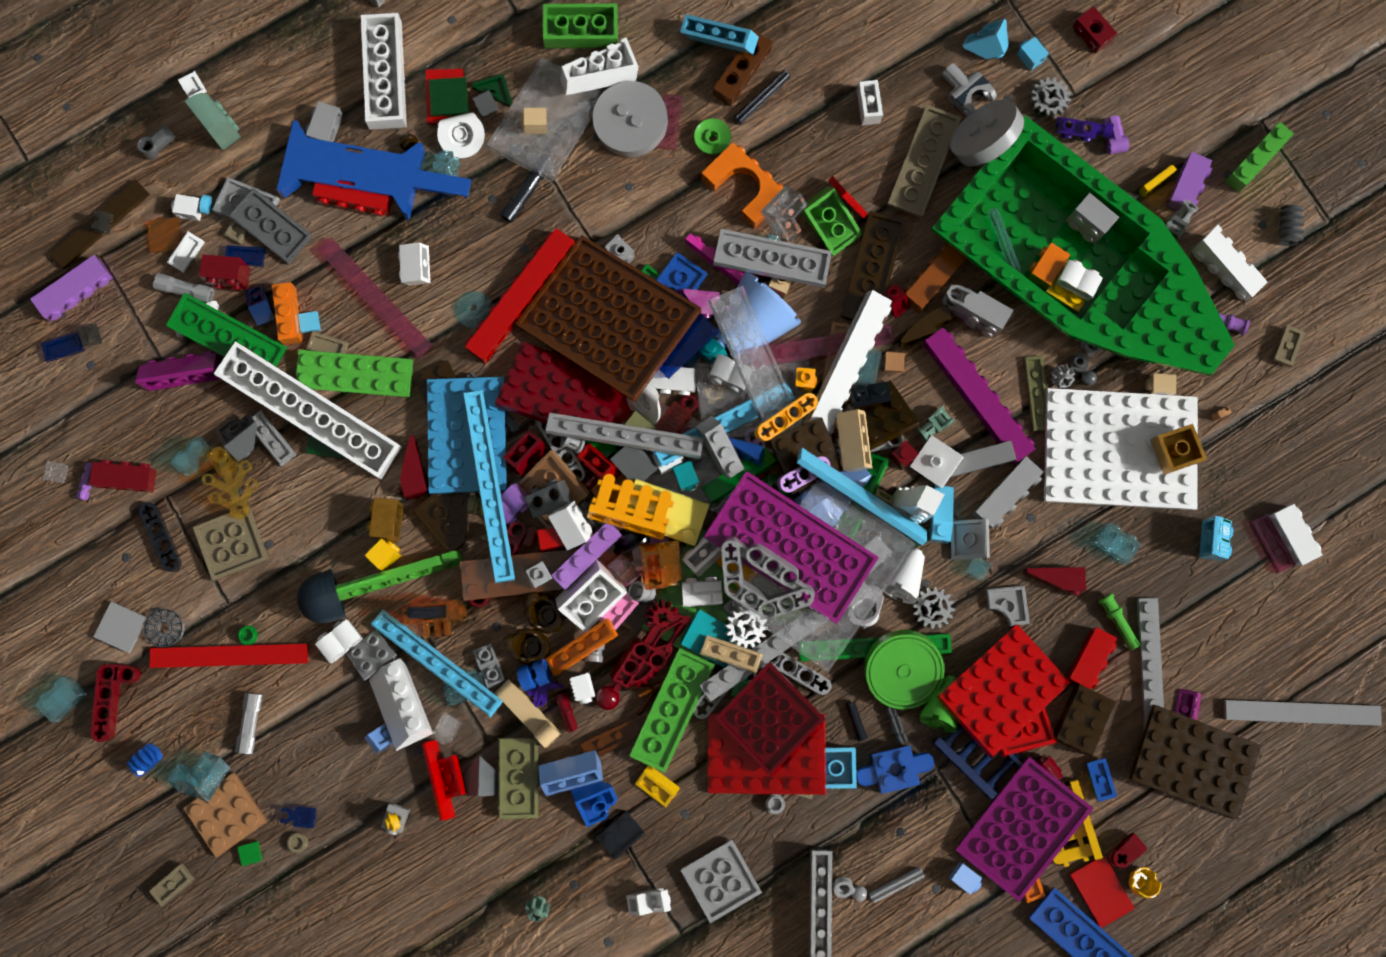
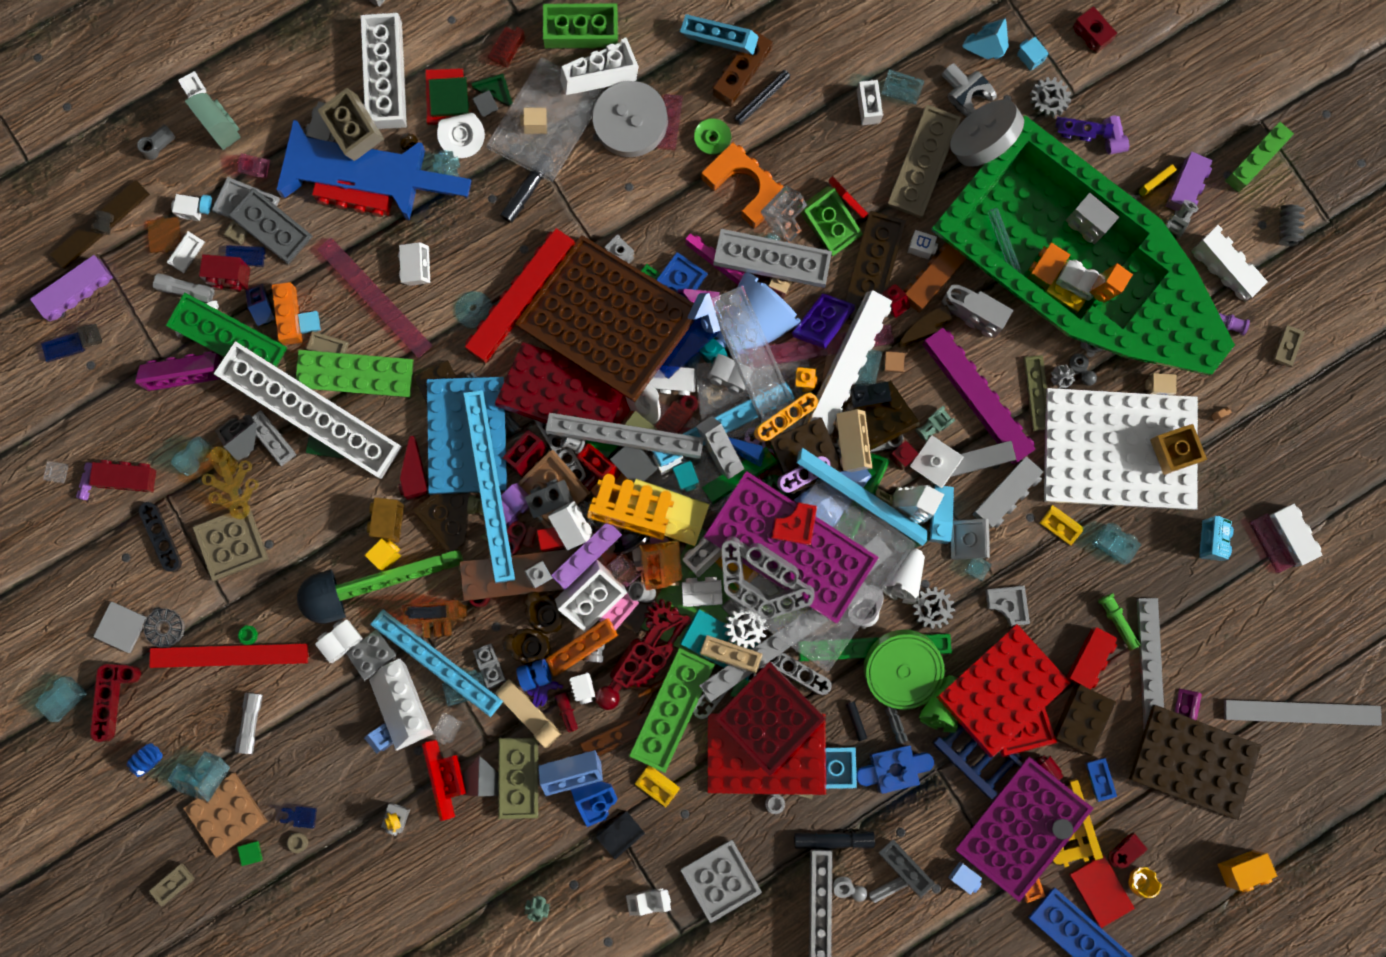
dark red slope [1023,567,1087,596] -> none
none -> clear pink brick [237,153,270,178]
none -> dark tan brick [318,88,384,161]
none -> clear red panel [488,27,525,68]
none -> slope [688,293,720,333]
none -> red tile [771,503,817,545]
none -> dark purple tile [792,293,855,349]
none -> black piece [794,831,875,849]
none -> dark grey plate [879,840,935,899]
none -> clear light blue brick [881,70,924,105]
none -> white brick [907,230,938,259]
none -> yellow slope [1040,505,1083,546]
none -> dark grey tile [1052,818,1073,839]
none -> orange brick [1089,263,1133,303]
none -> light orange brick [1217,850,1278,892]

